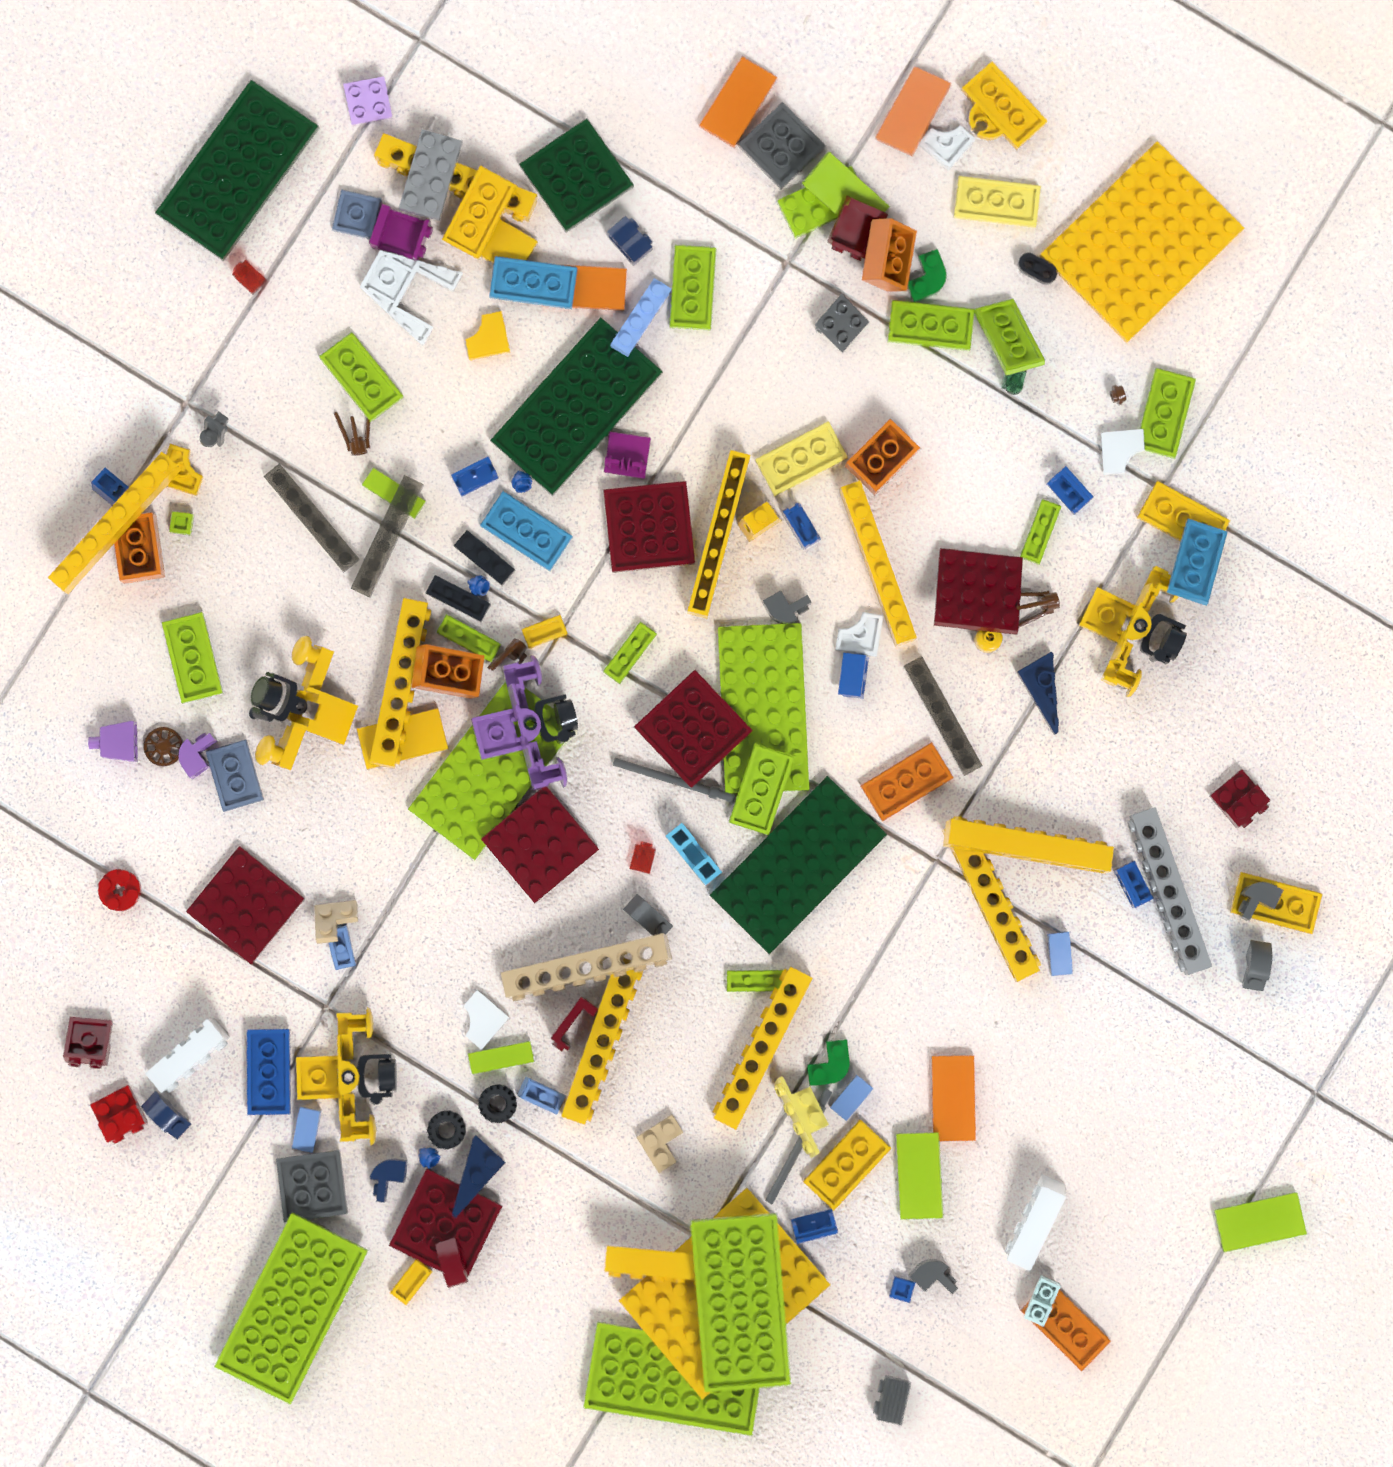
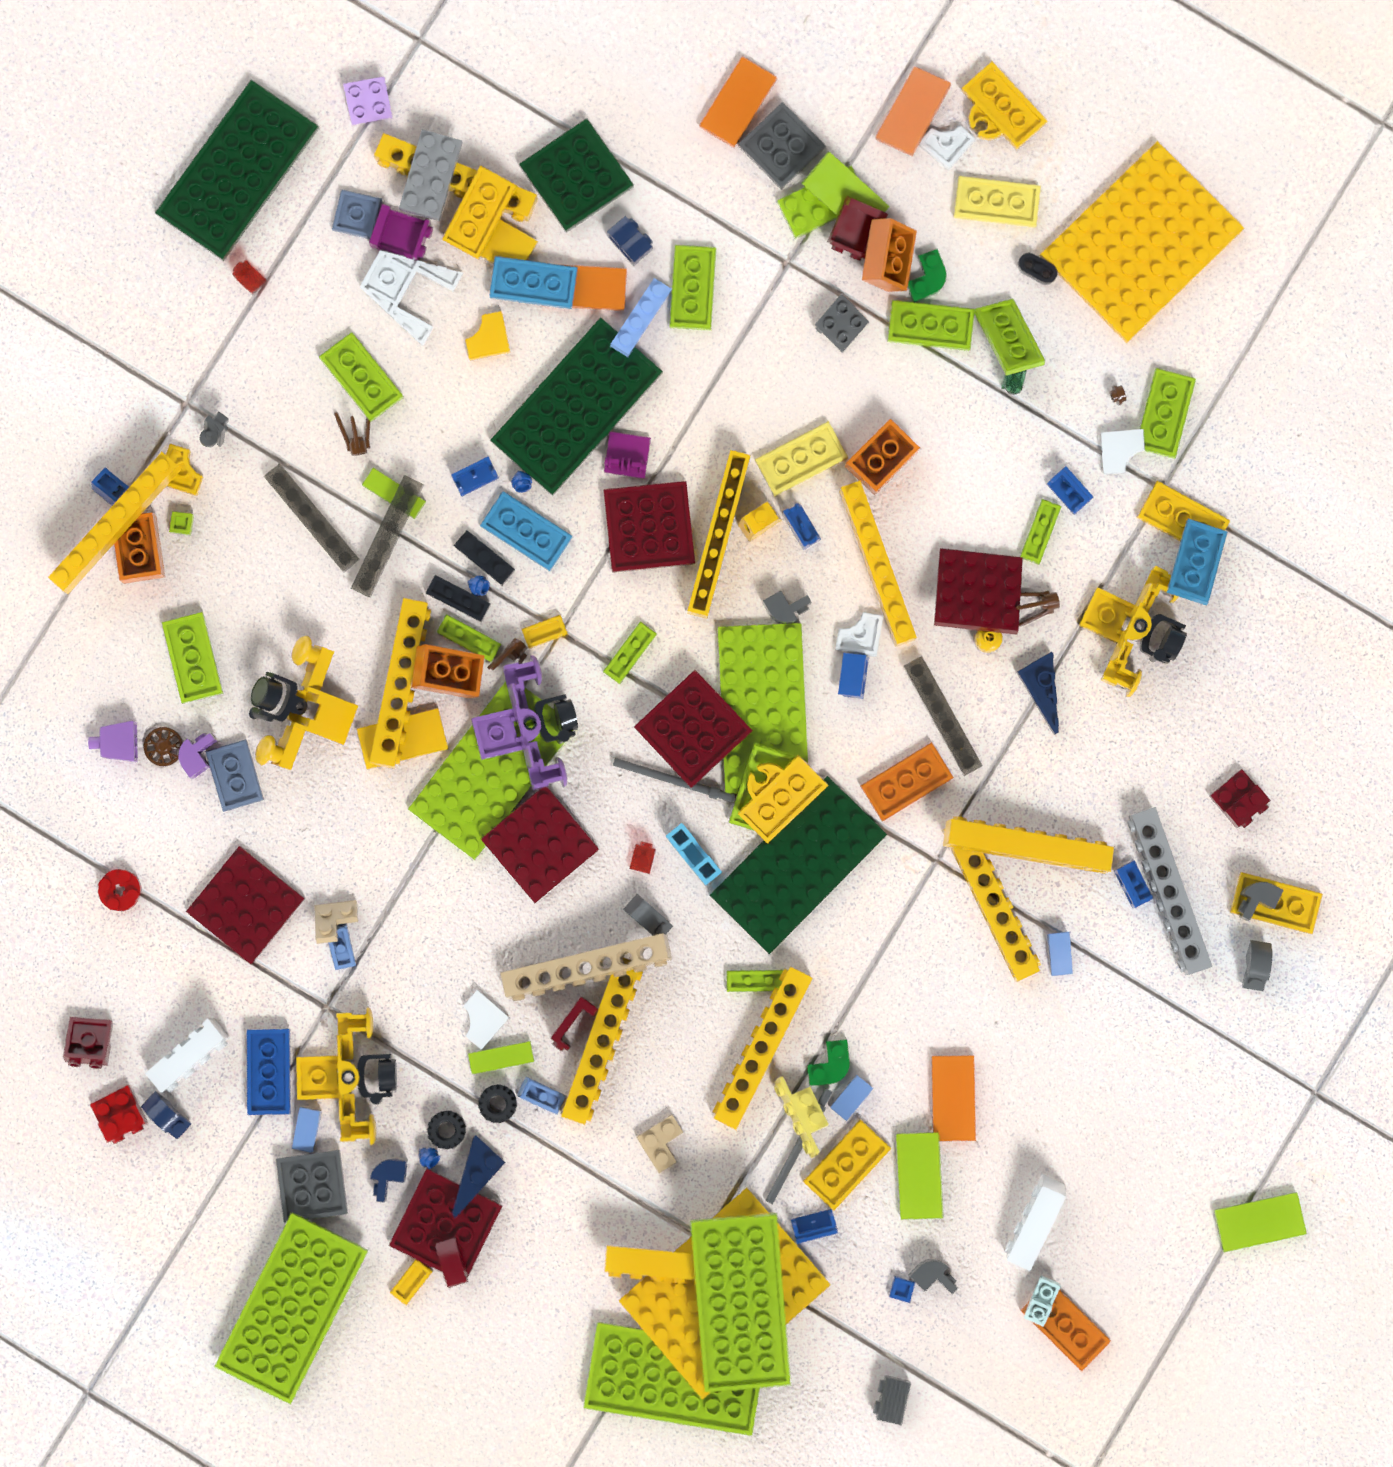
none -> yellow plate [738,754,828,844]

